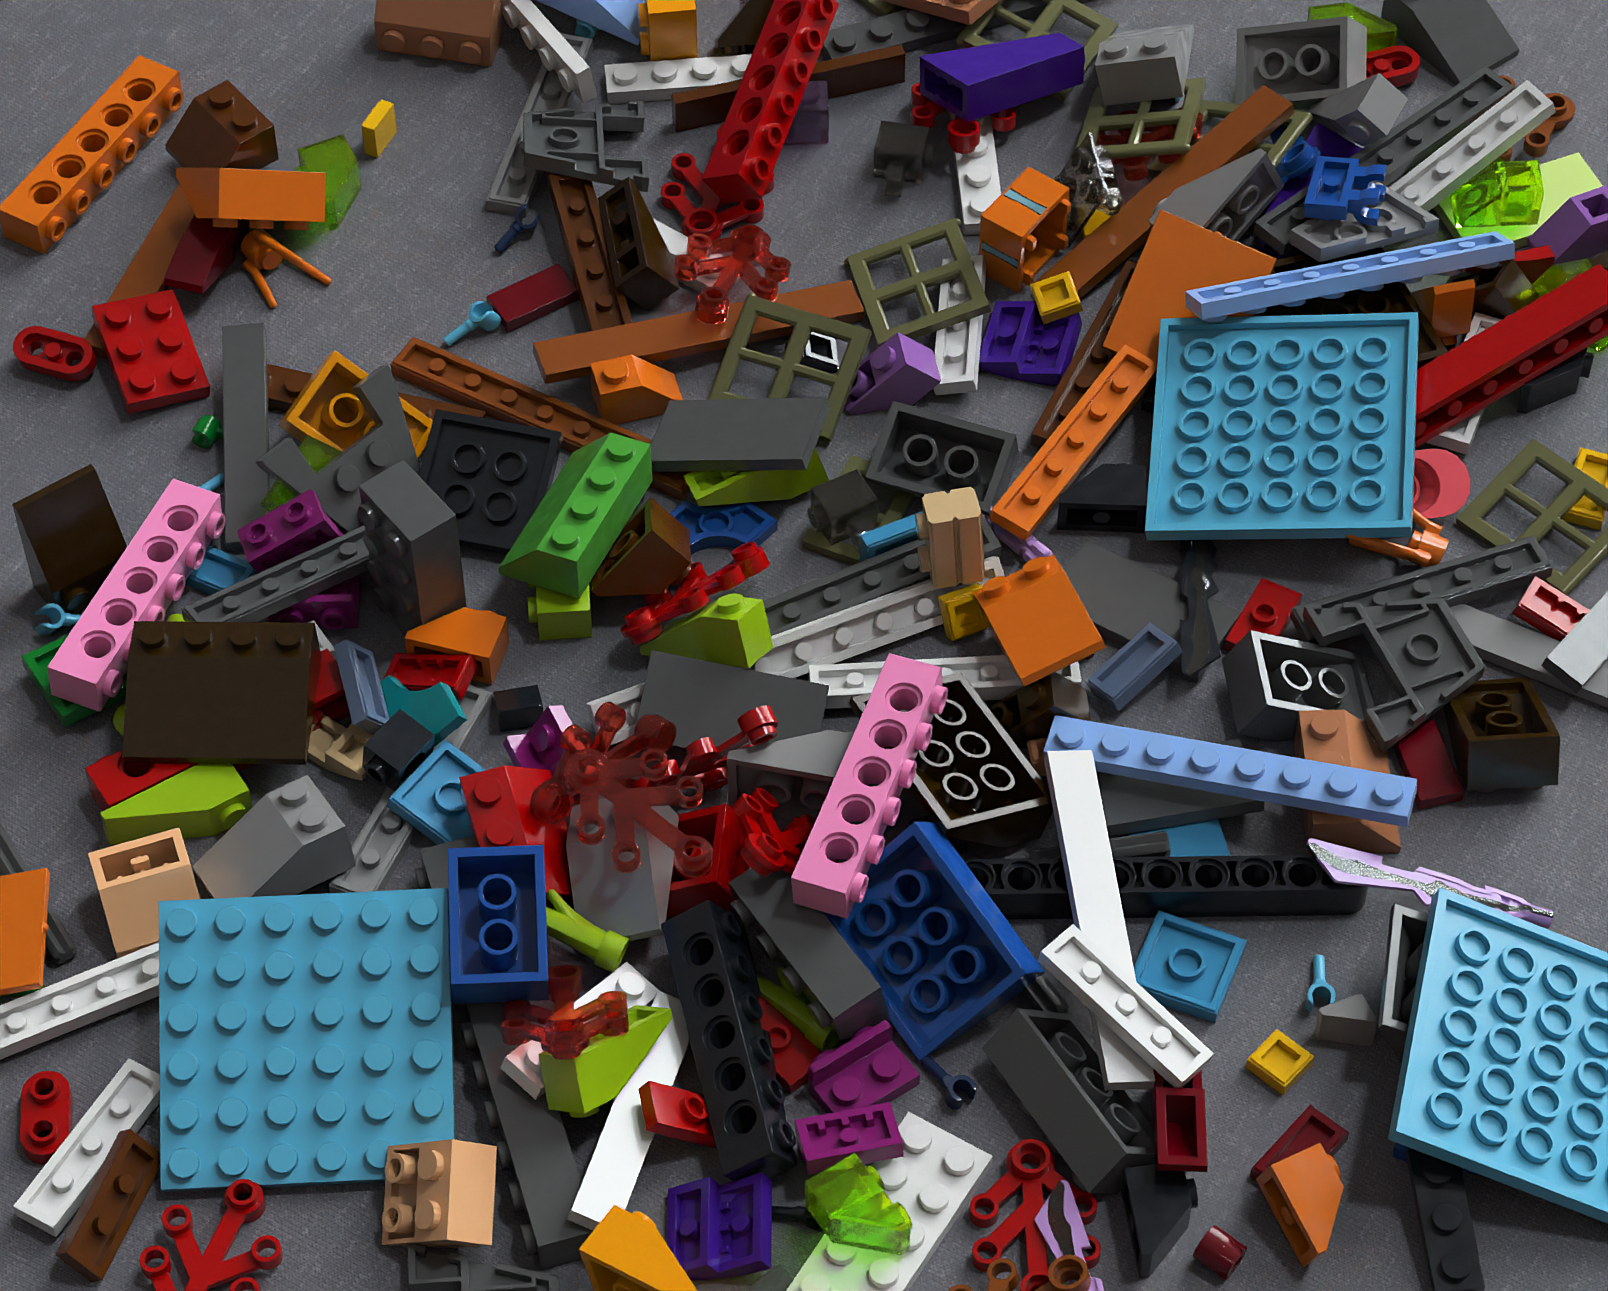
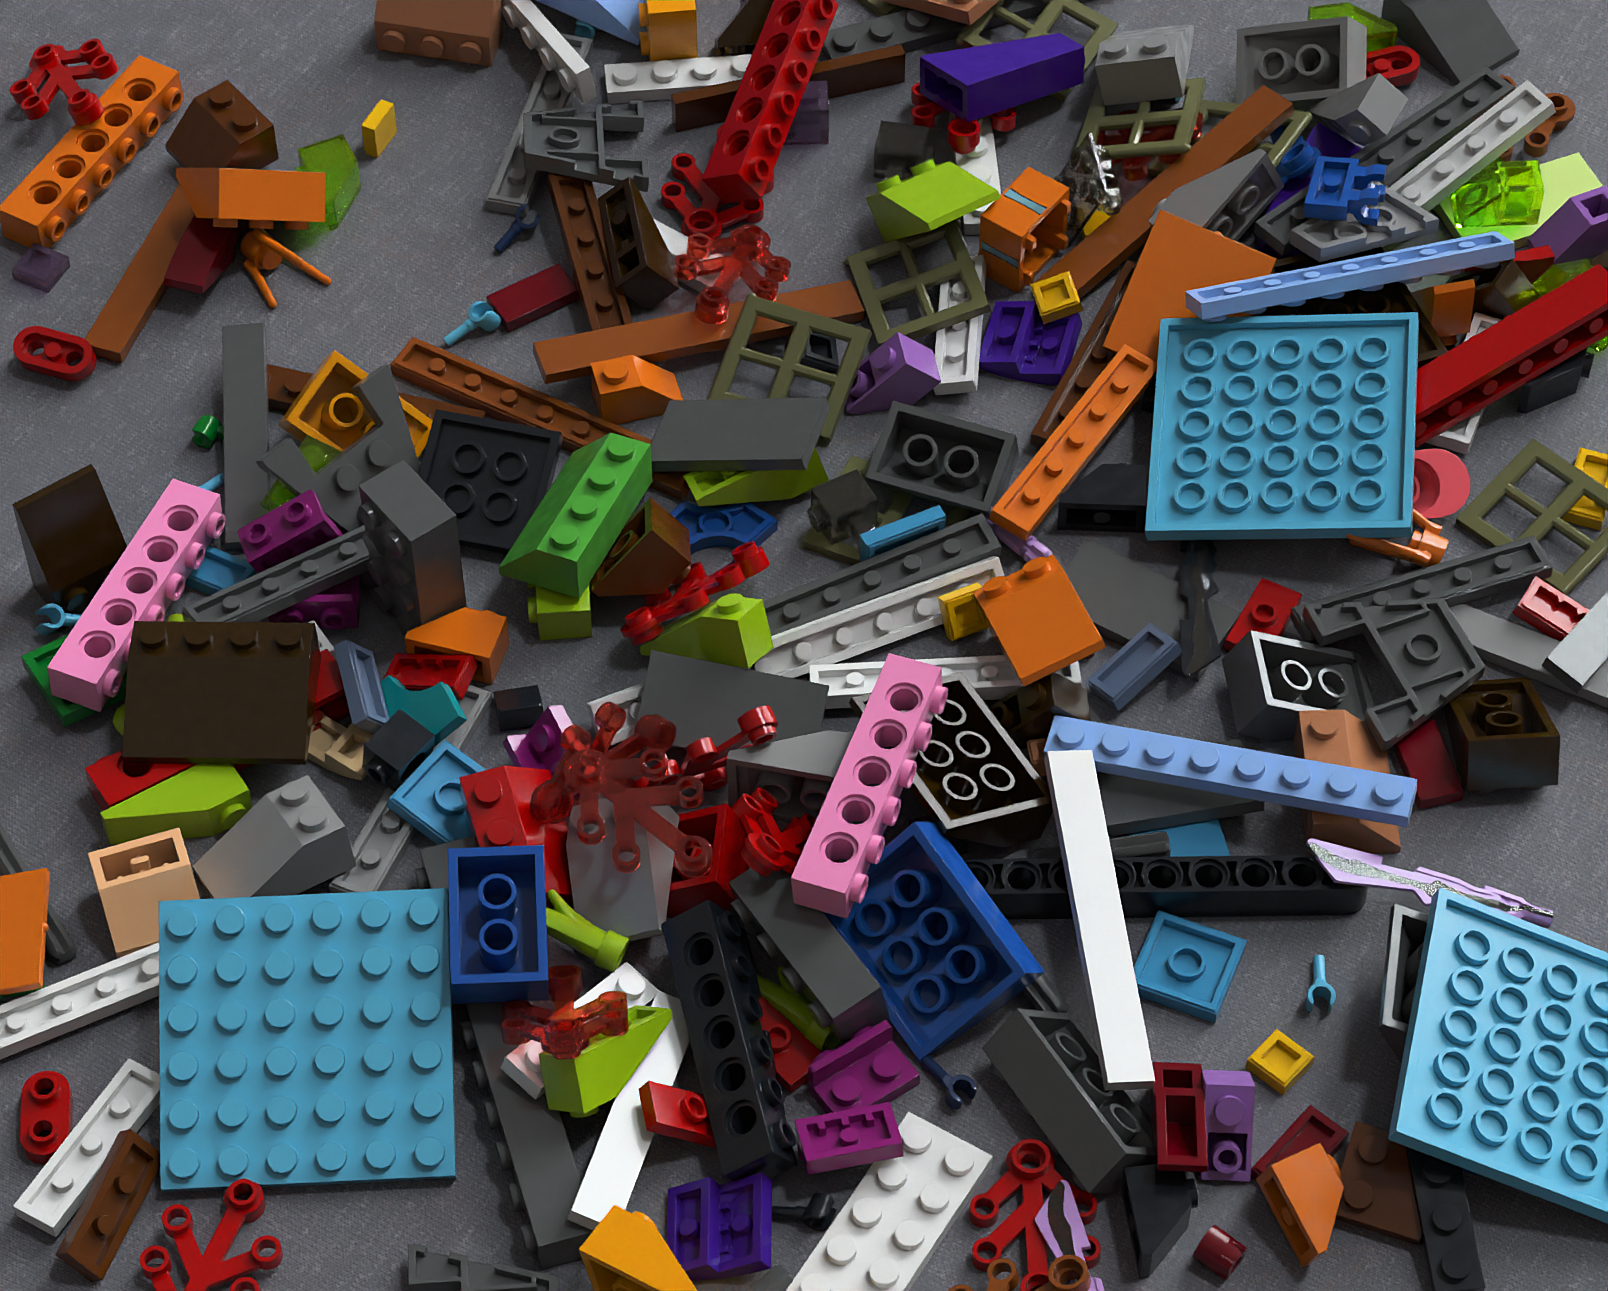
red plate [92,289,210,414] -> none
light nougat slope [382,1139,497,1248] -> none
clear neon green slope [805,1153,913,1255] -> none
tan brick [915,487,985,589] -> none
white plate [1037,924,1214,1088] -> none
light grey slope [1314,994,1378,1046] -> none
none -> red plant [9,39,119,126]
none -> clear purple tile [11,243,71,293]
none -> lime slope [865,159,1001,243]
none -> medium lavender slope [1200,1070,1255,1181]
none -> reddish brown wing [1335,1121,1422,1246]

